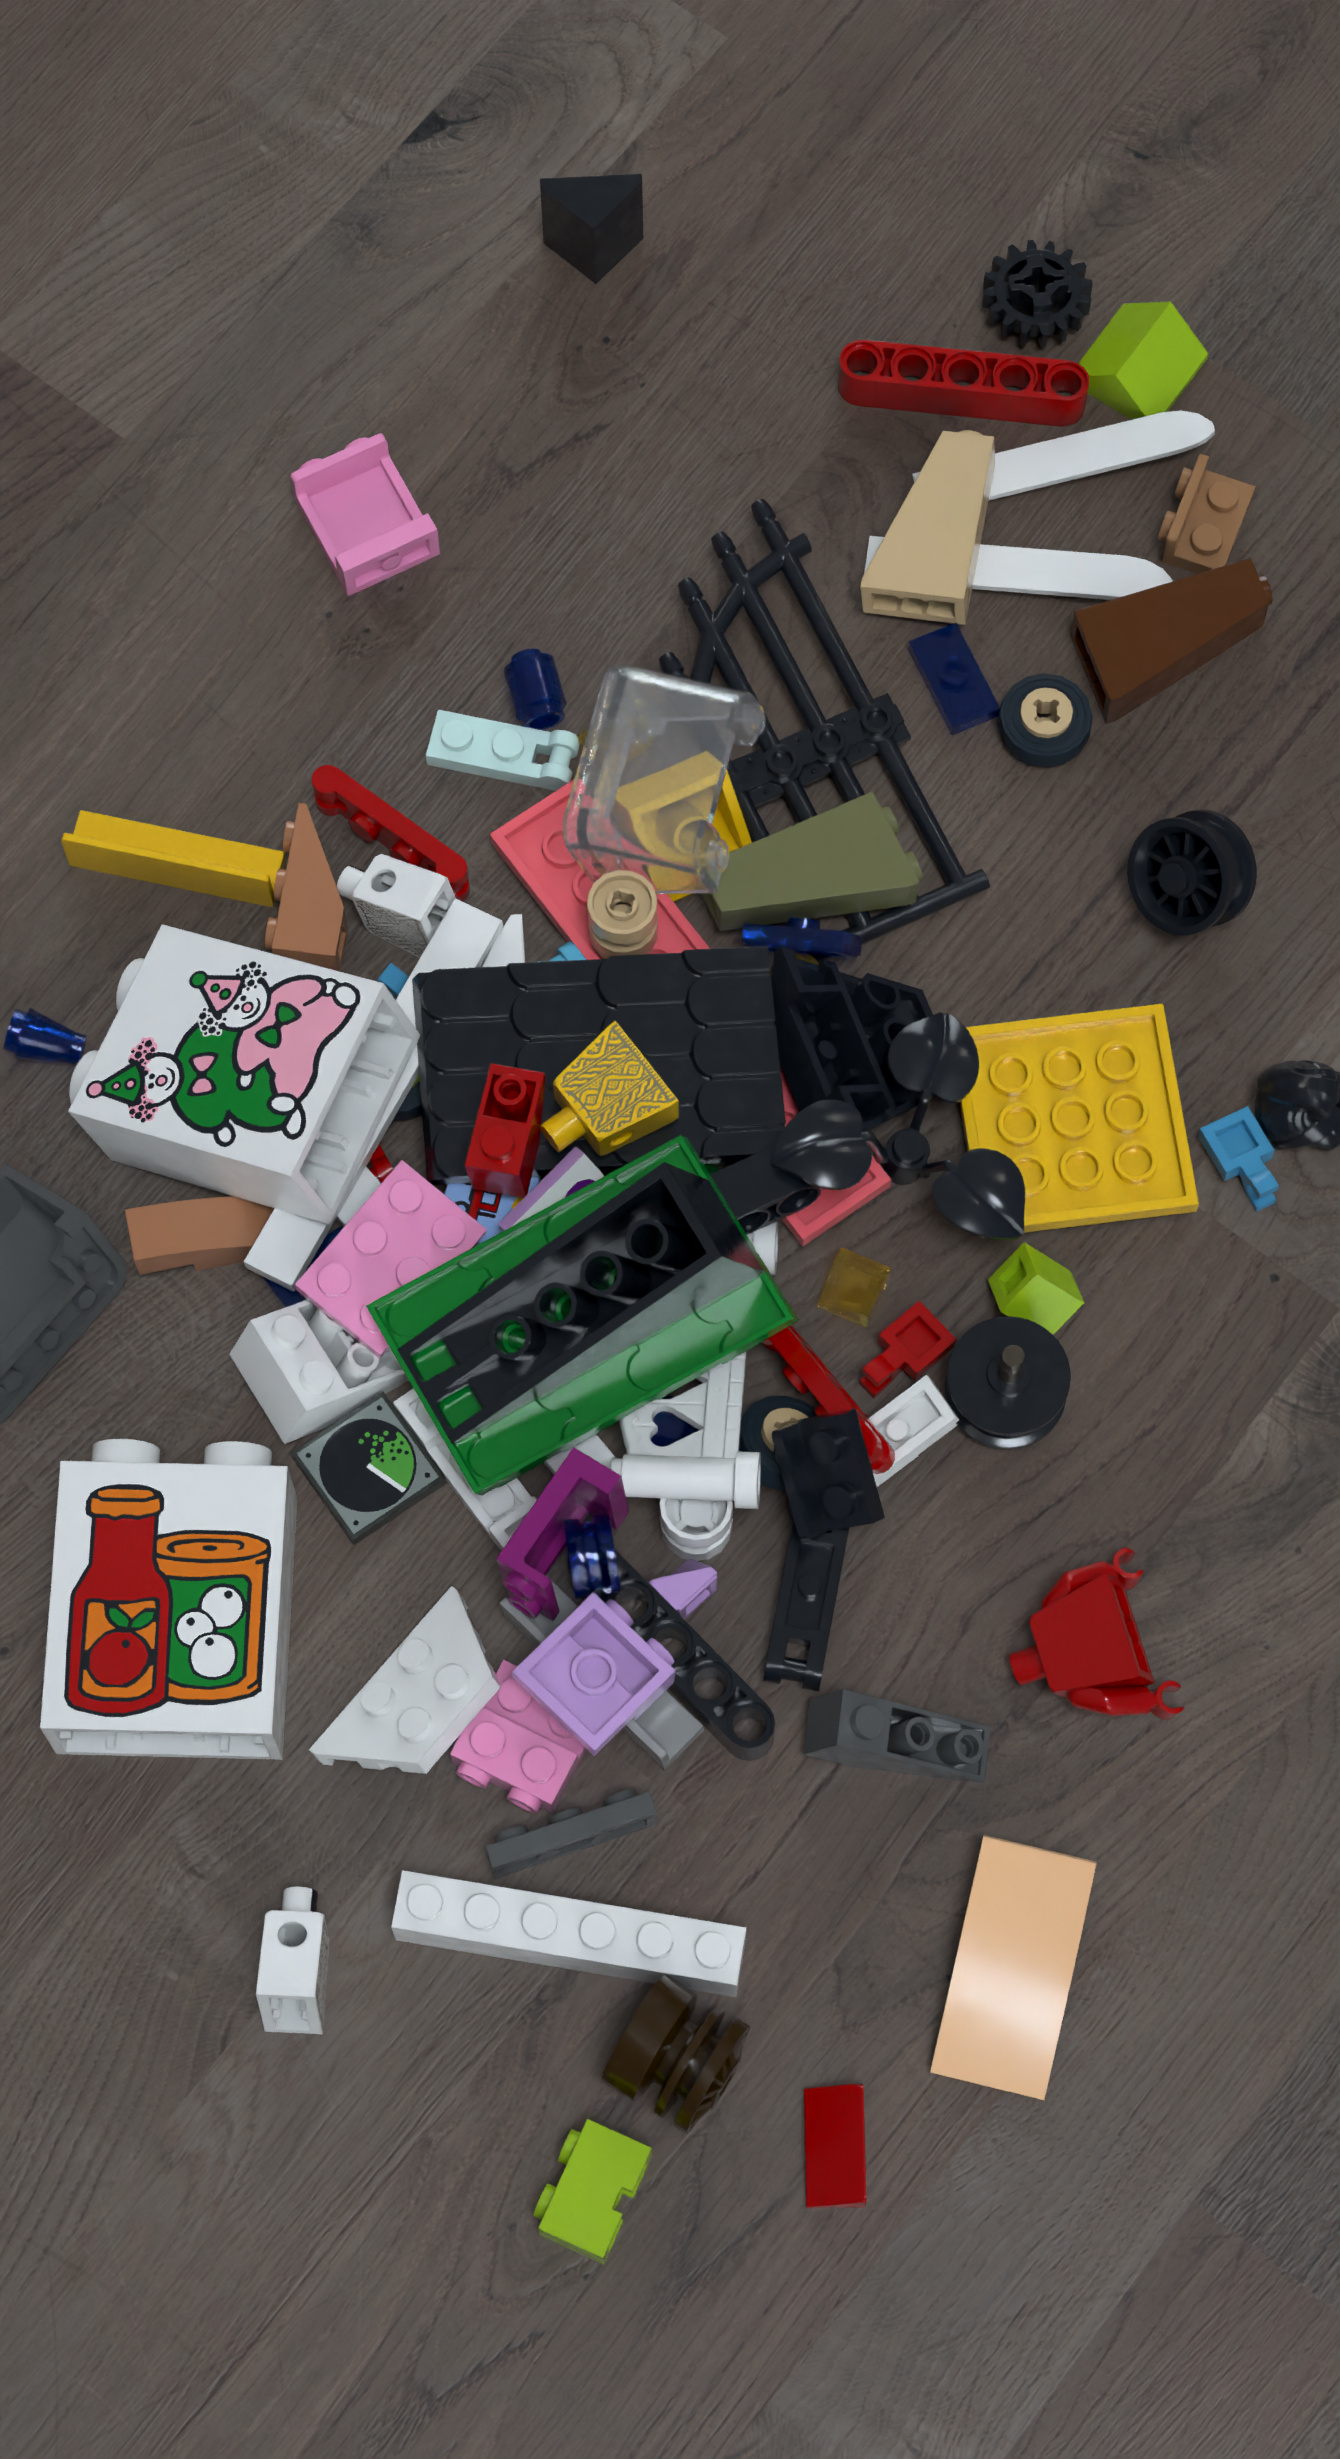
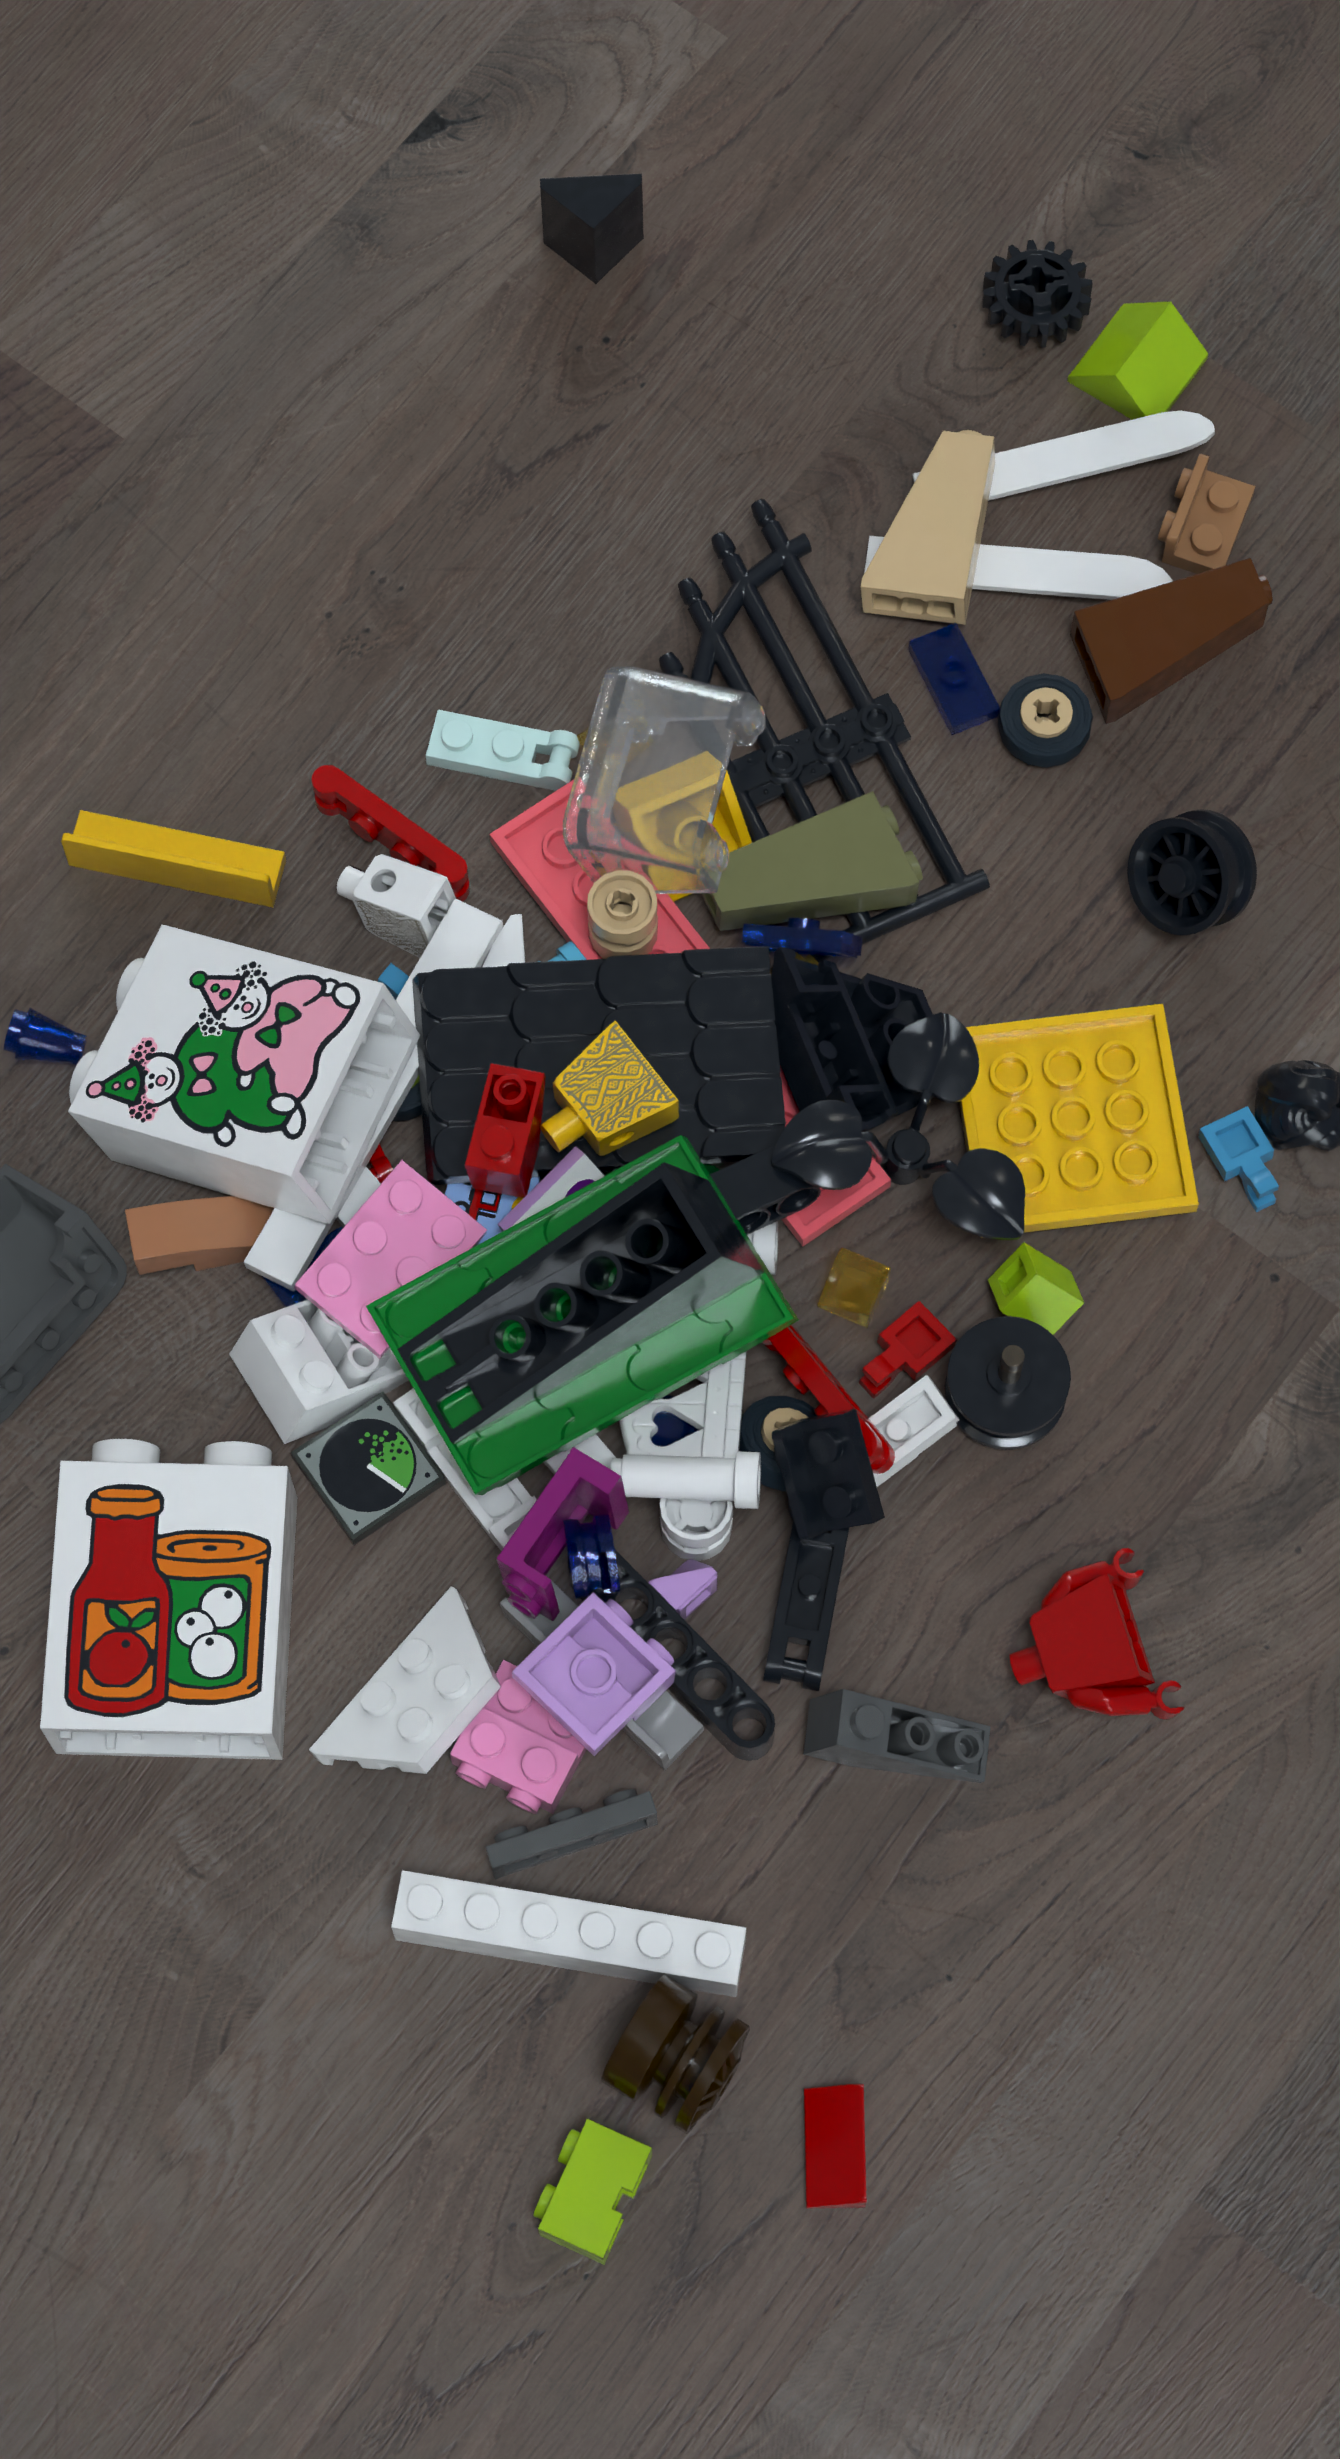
white torso [256,1886,329,2034] -> none
nougat slope [265,803,348,972] -> none
bright pink panel [290,433,440,596] -> none
clear blue brick [504,648,567,730] -> none
red beam [838,340,1090,427] -> none
light nougat slope [930,1835,1097,2100] -> none

